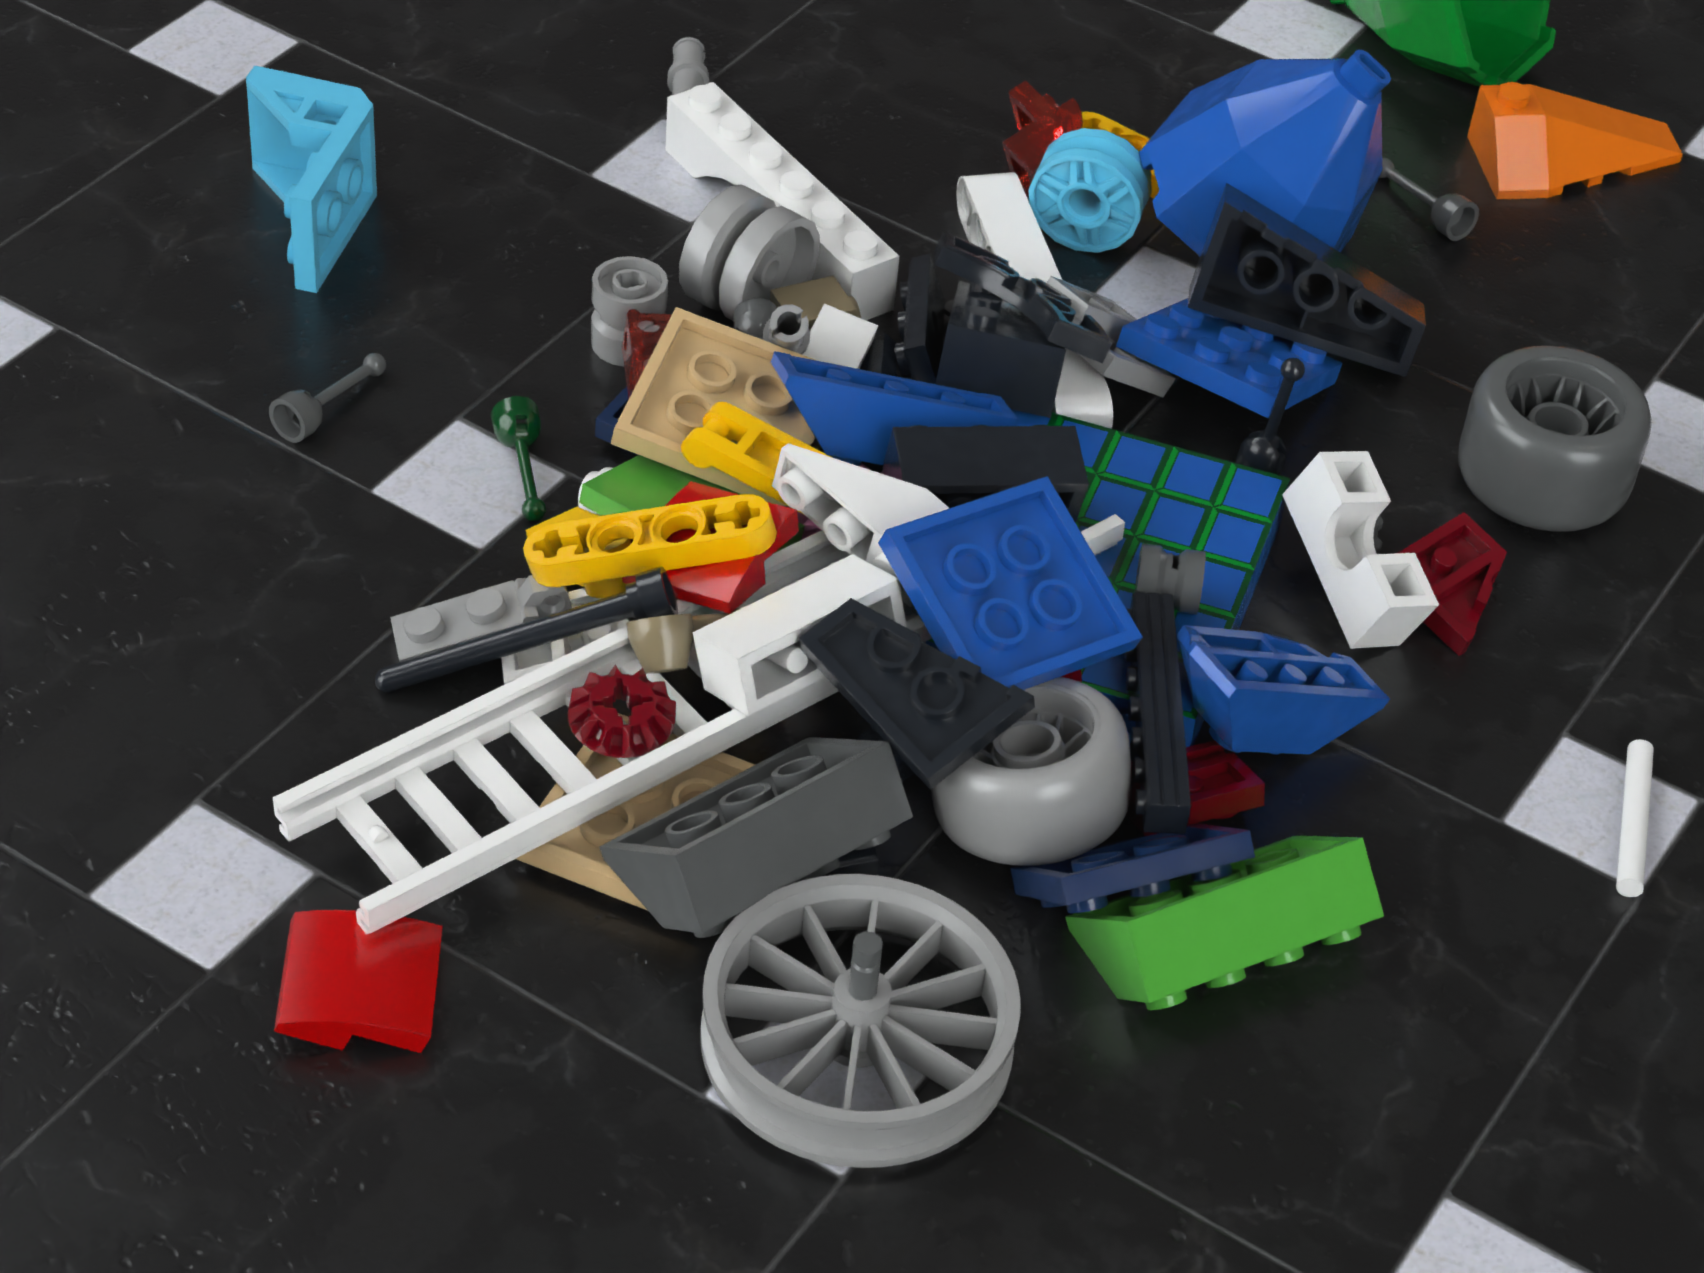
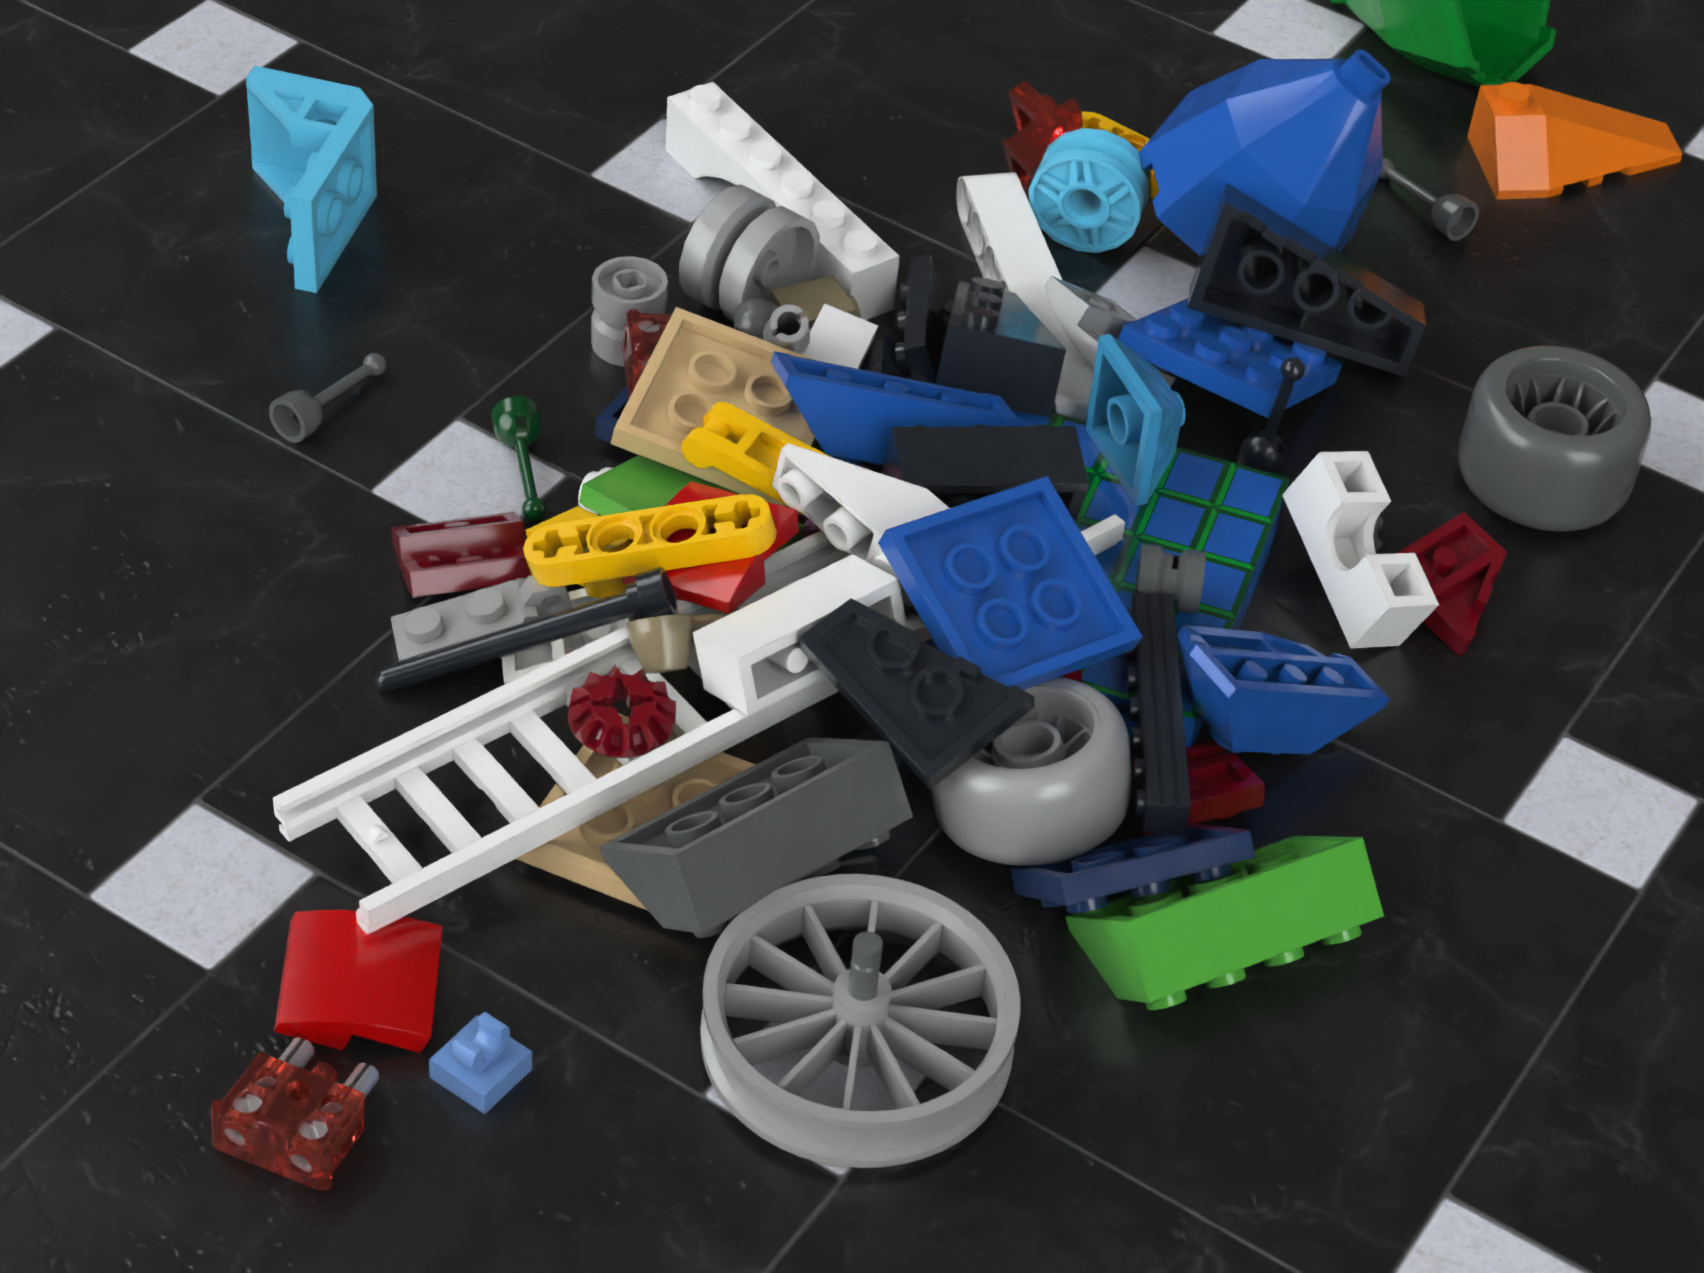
light grey pin [667,37,709,95] -> none
black tile [934,232,1111,364] -> none
white bar [1616,739,1654,897] -> none
none -> clear red piece [211,1038,379,1191]
none -> dark red slope [391,512,532,597]
none -> medium blue tile [429,1011,532,1114]
none -> dark azure slope [1085,334,1186,506]

